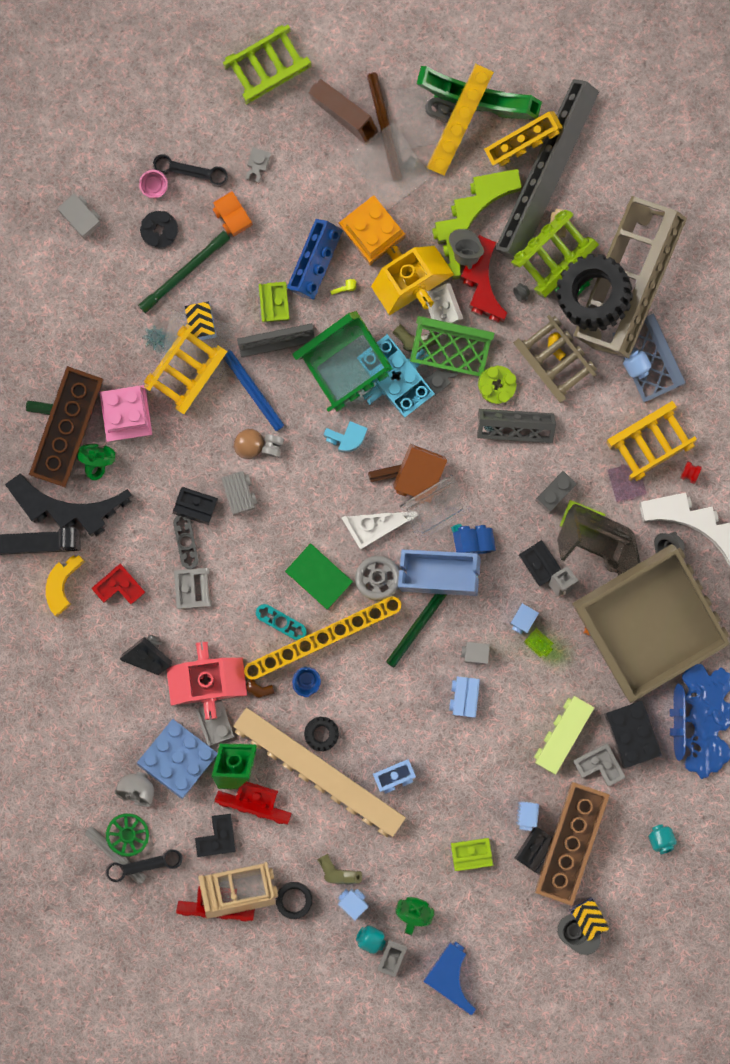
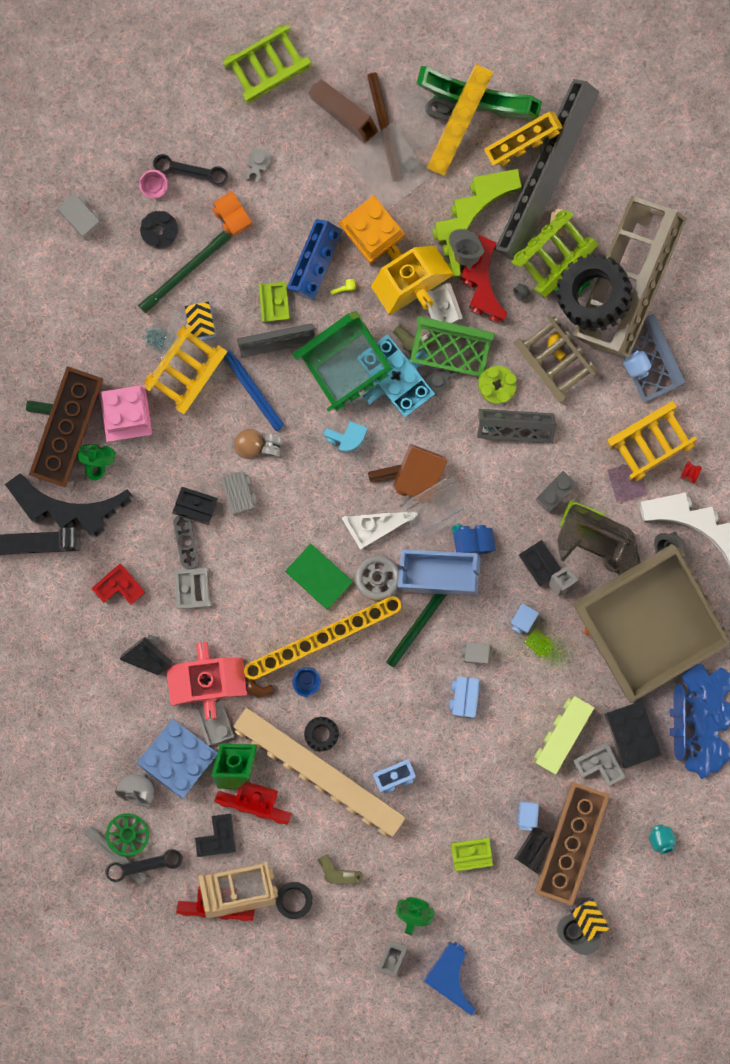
yellow arch [46,555,85,617] -> none
teal beam [256,604,307,640] -> none
light blue brick [338,888,368,921] -> none
teal head [356,925,386,954] -> none

